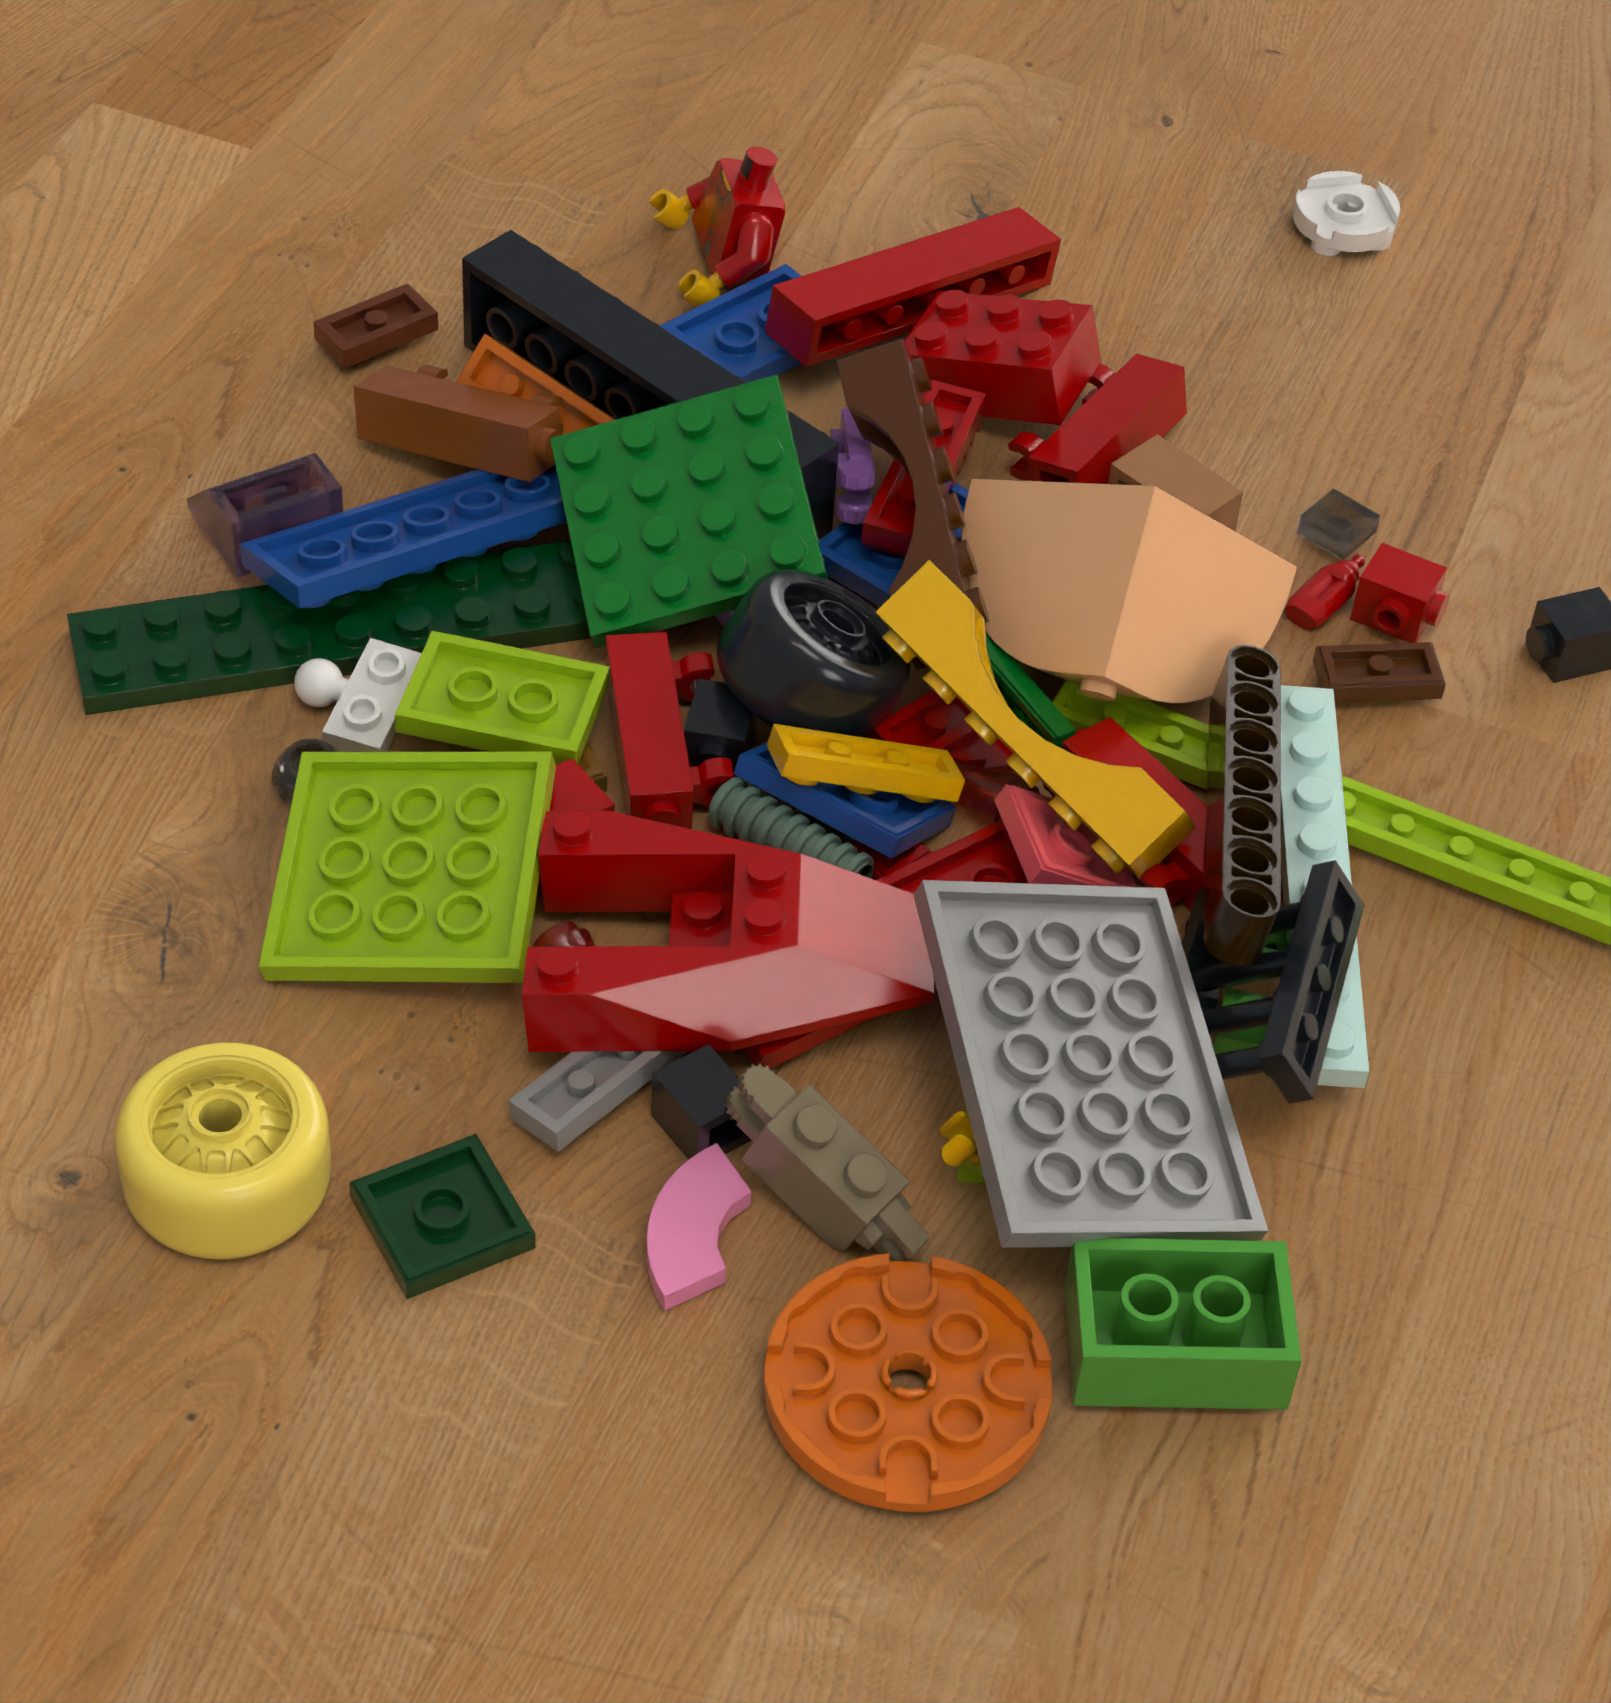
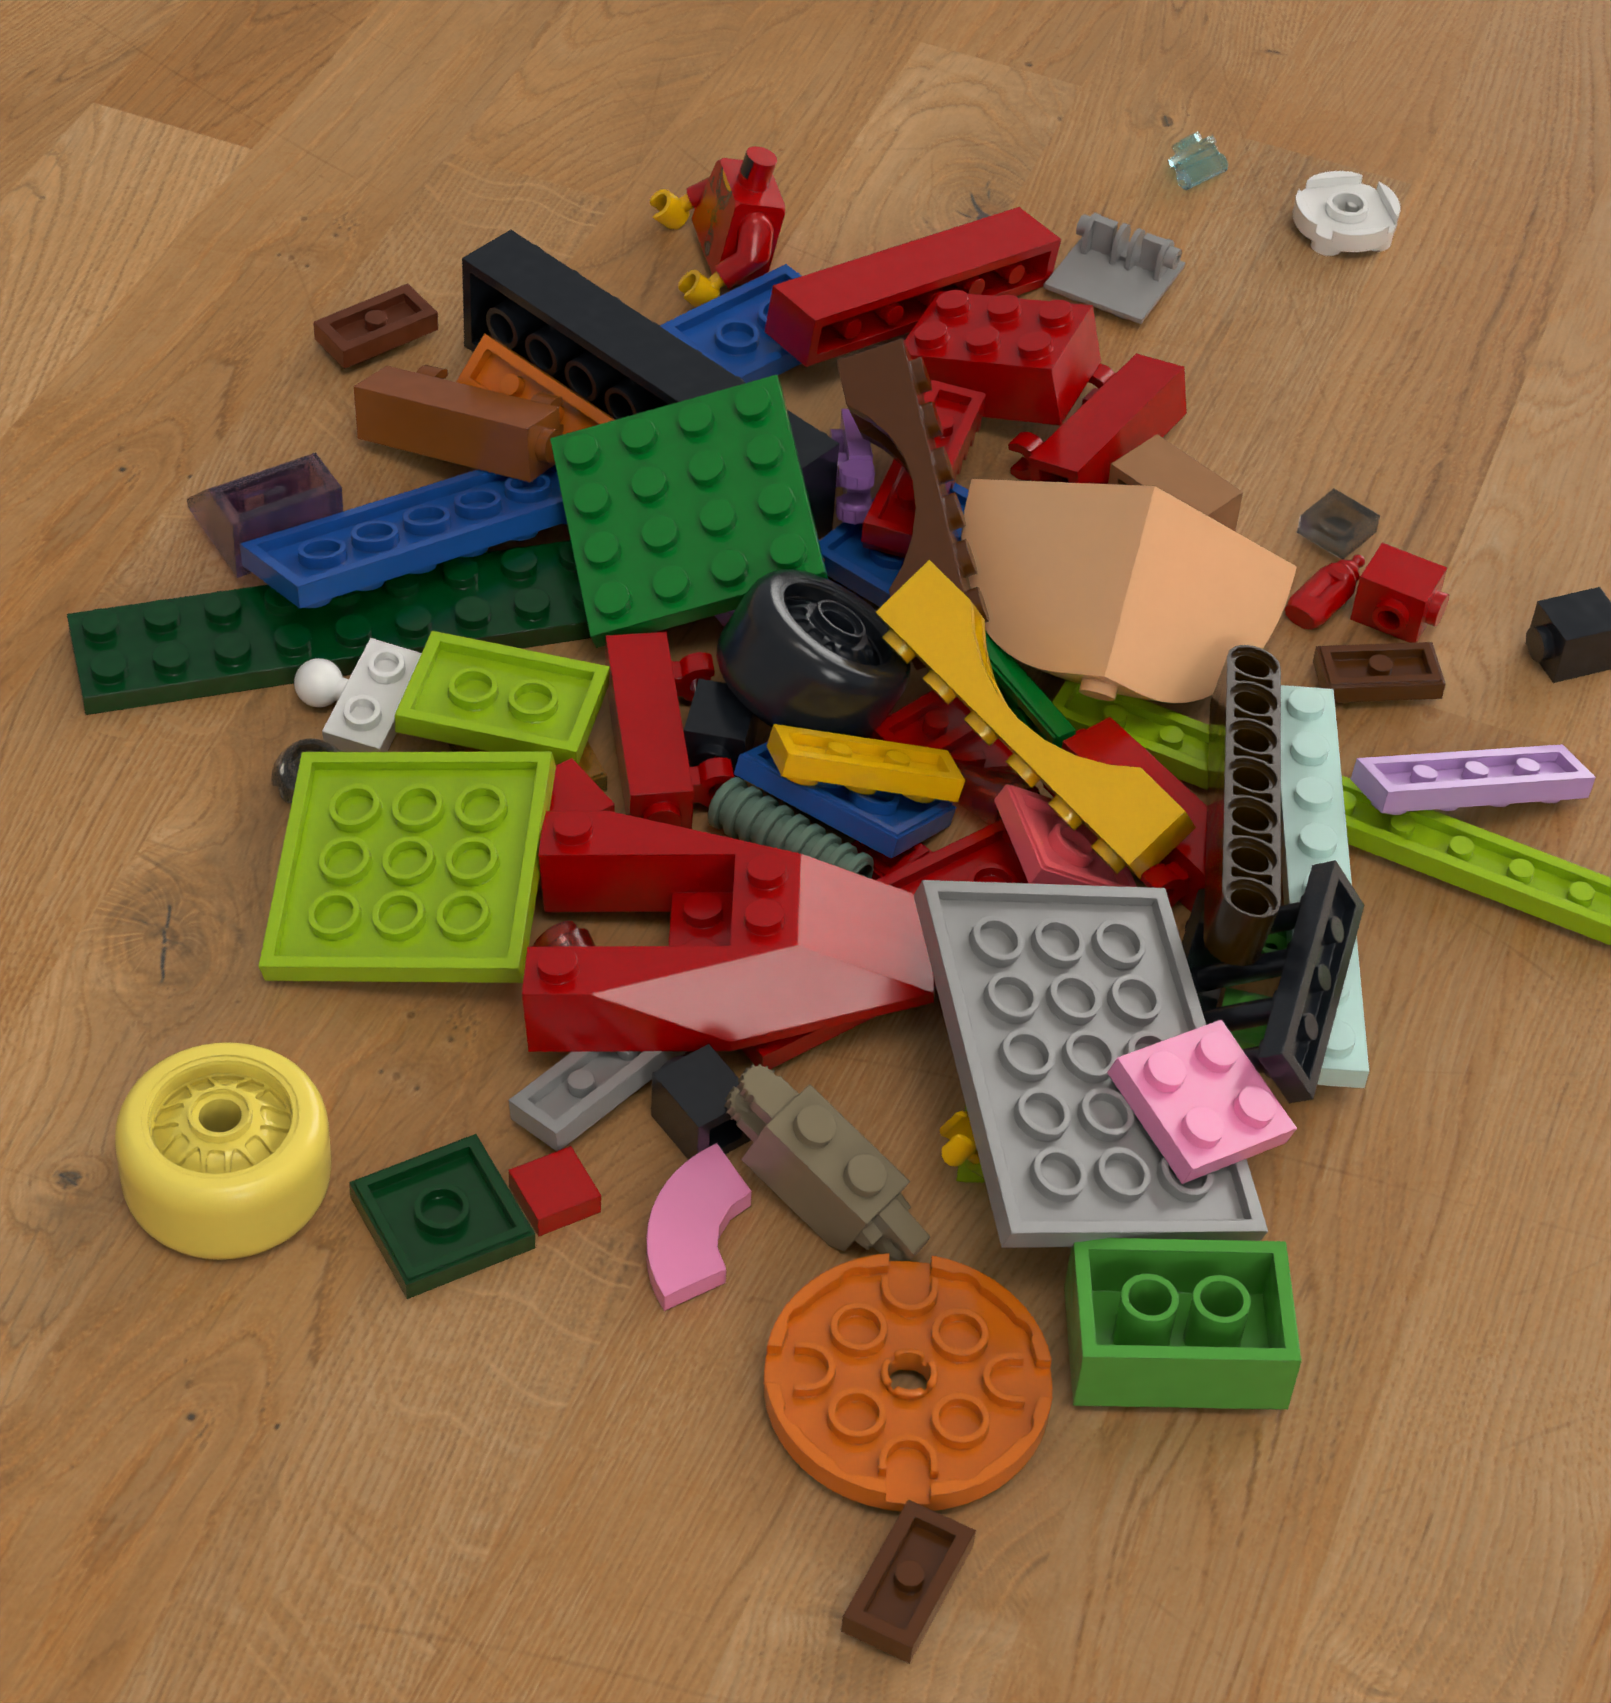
none -> red tile [509,1146,601,1237]
none -> reddish brown plate [841,1499,976,1664]
none -> light grey hinge [1044,212,1185,324]
none -> bright pink plate [1107,1019,1297,1184]
none -> clear light blue plate [1168,131,1228,190]
none -> lavender plate [1351,744,1596,815]

